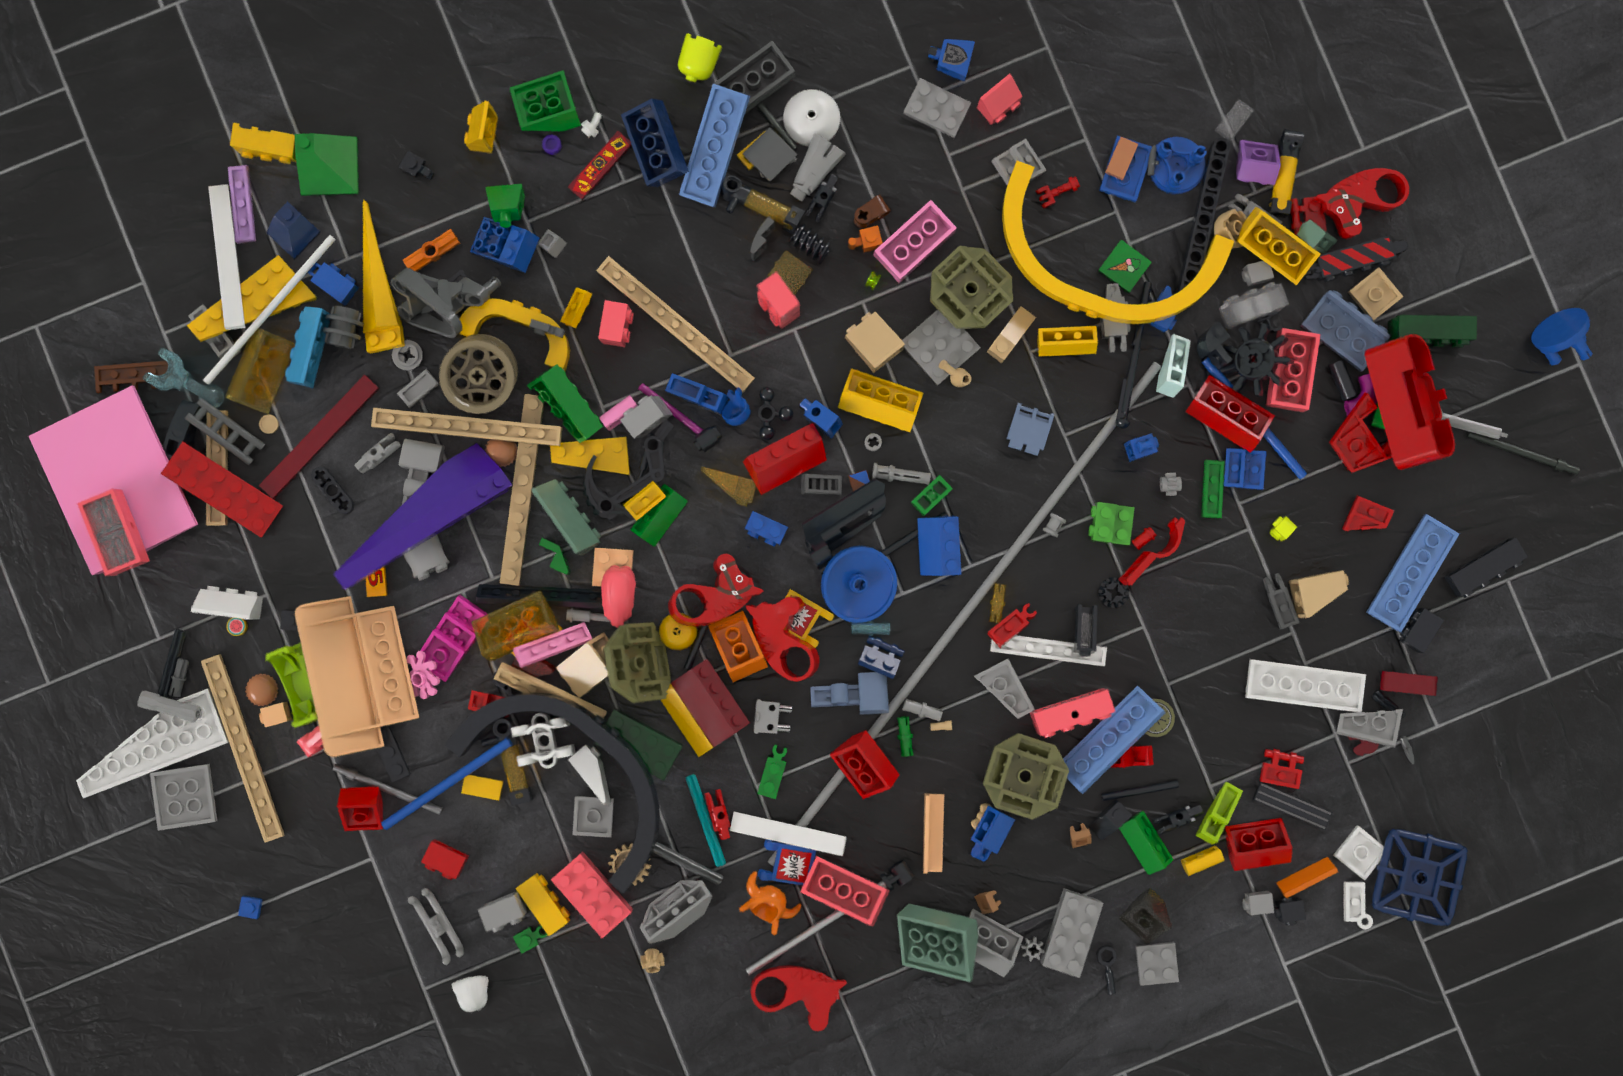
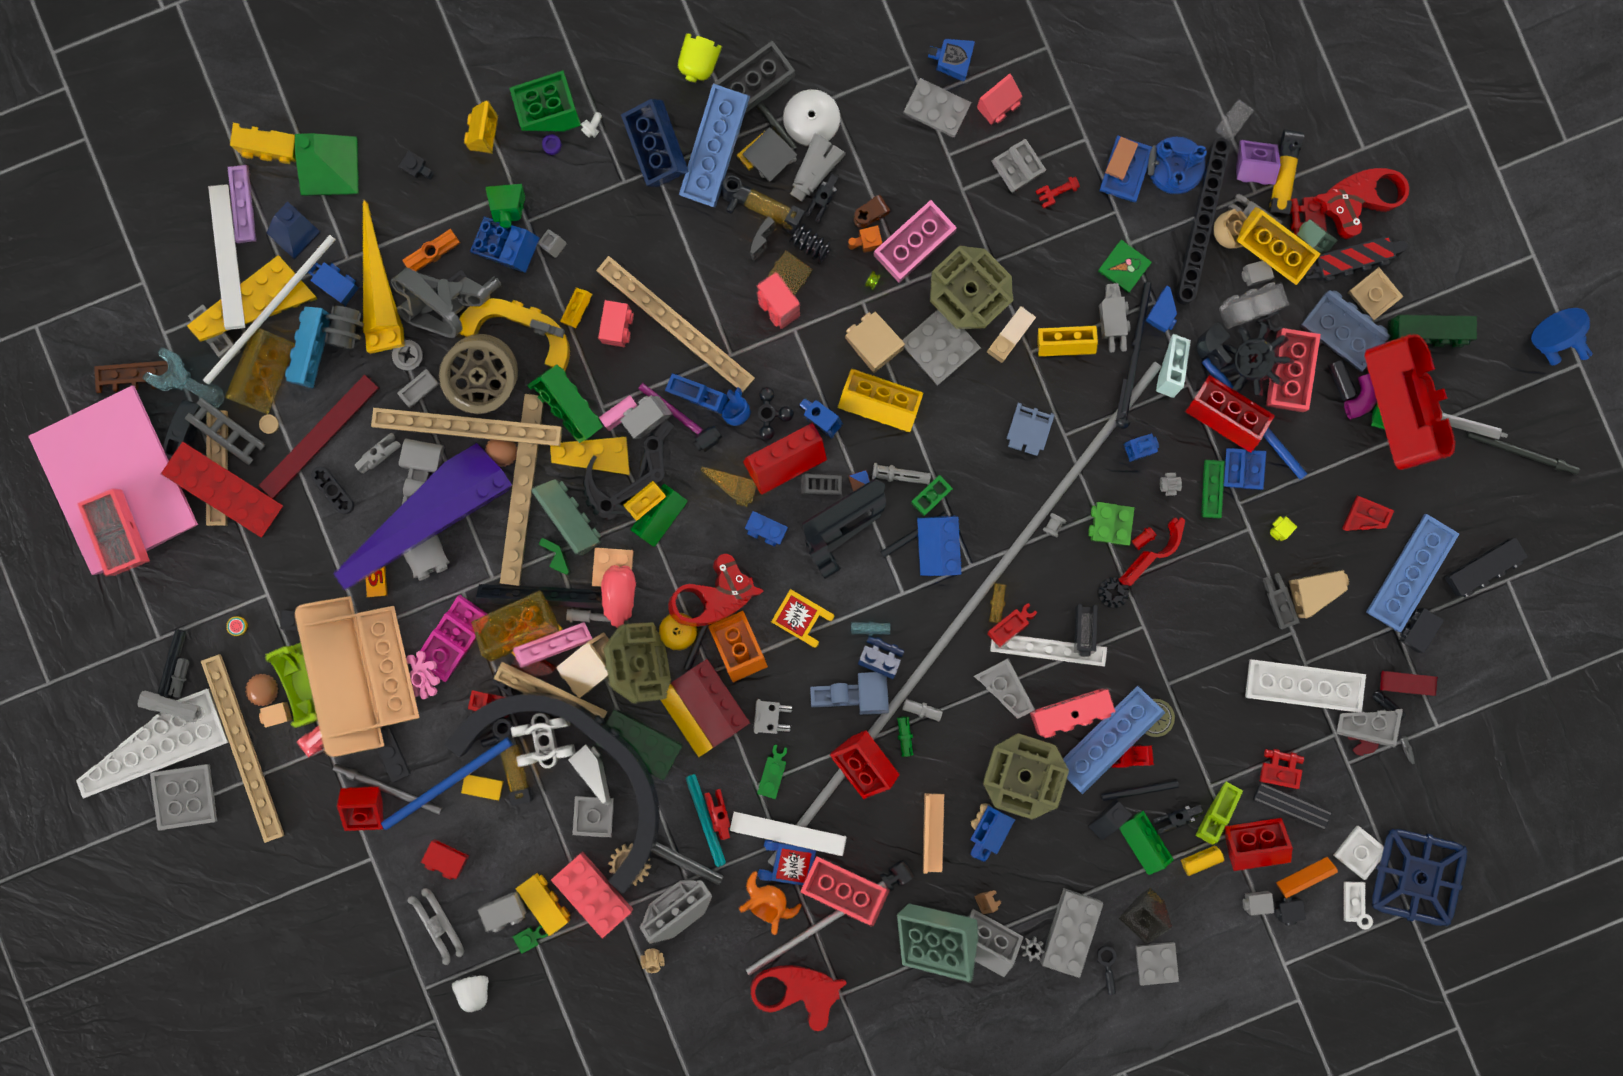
white slope [191,586,263,619] -> none
blue plate [238,896,263,919] -> none
tile [568,131,632,201] -> none
red animal [746,596,820,681] -> none
blue dish [821,546,897,623] -> none
light grey bush [865,433,882,451] -> none
tan piece [930,720,952,731] -> none
tan bar [939,360,971,387] -> none
yellow arch [1002,161,1234,324] -> none
medium nougat tile [1070,823,1091,848] -> none
red wing [1329,392,1393,473] -> none

